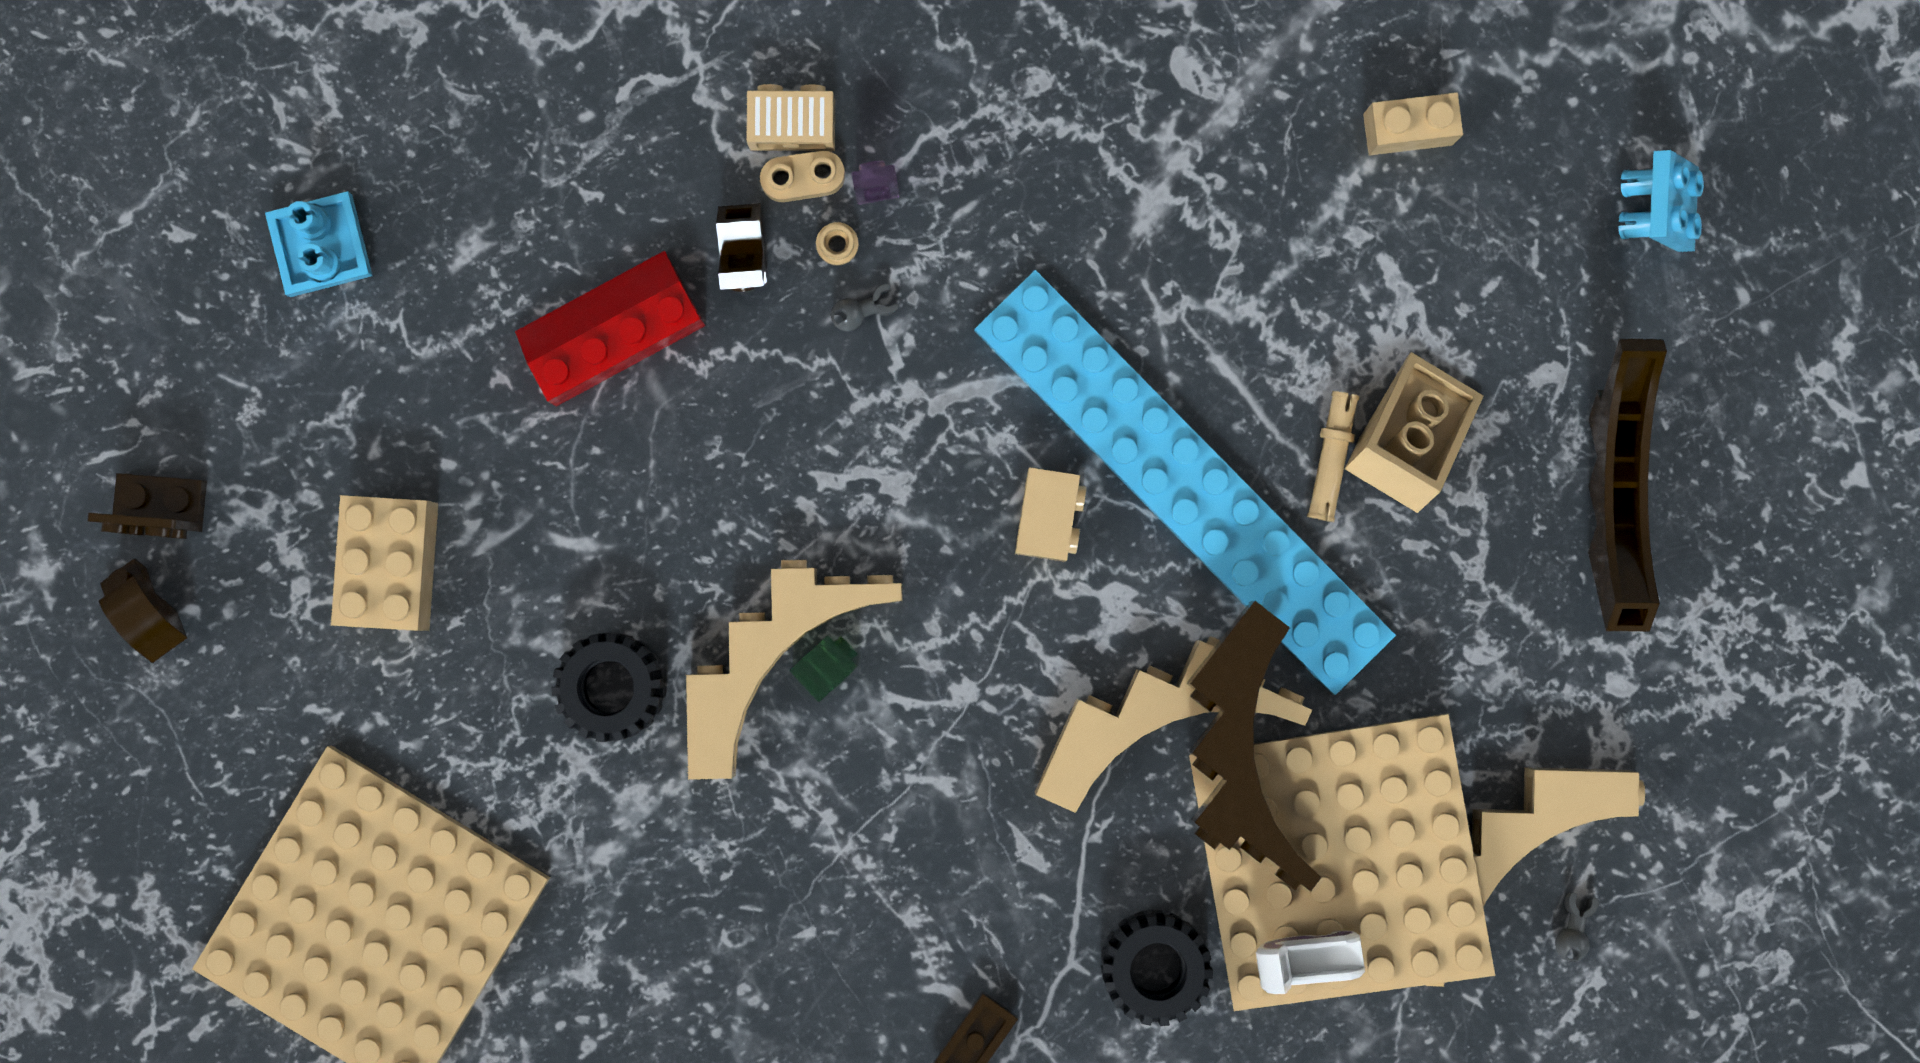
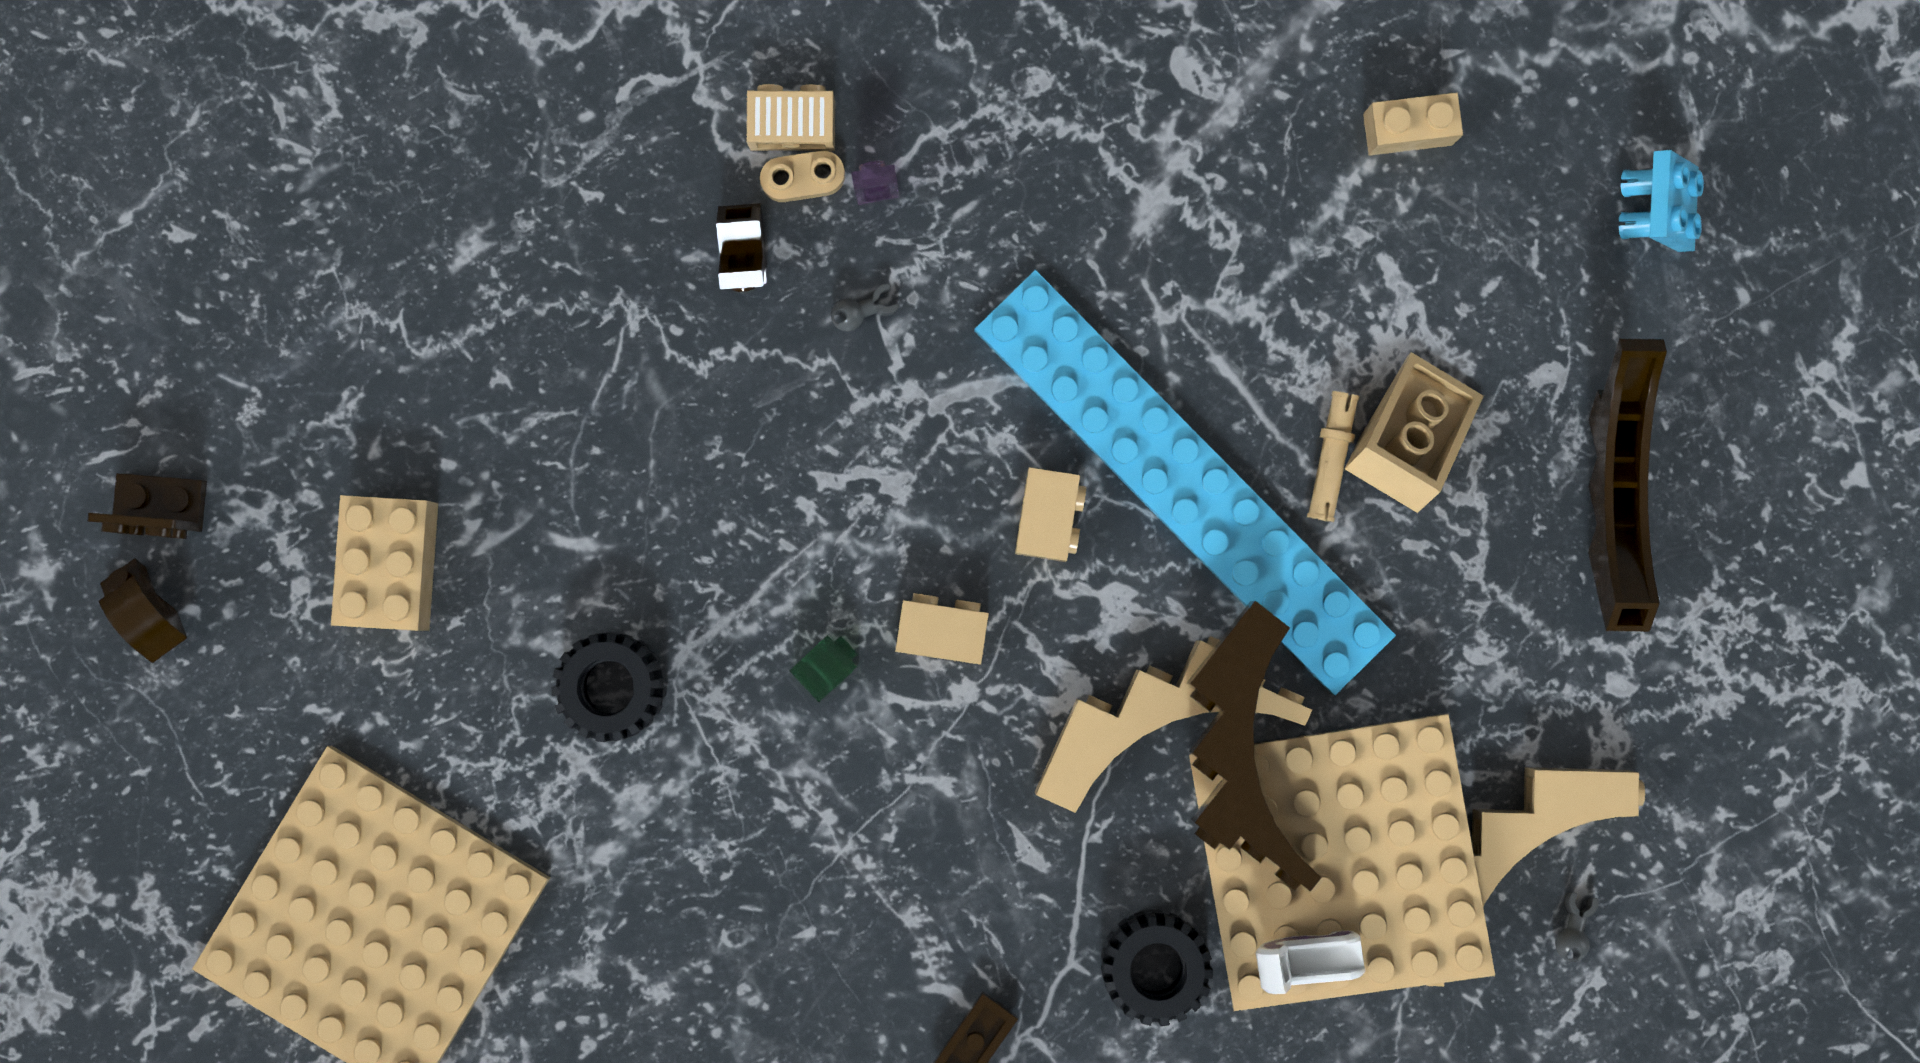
medium azure plate [265,191,373,297] -> none
red slope [515,250,706,407] -> none
tan arch [686,560,903,780] -> none
tan plate [816,222,859,265] -> none
none -> tan brick [895,593,989,665]

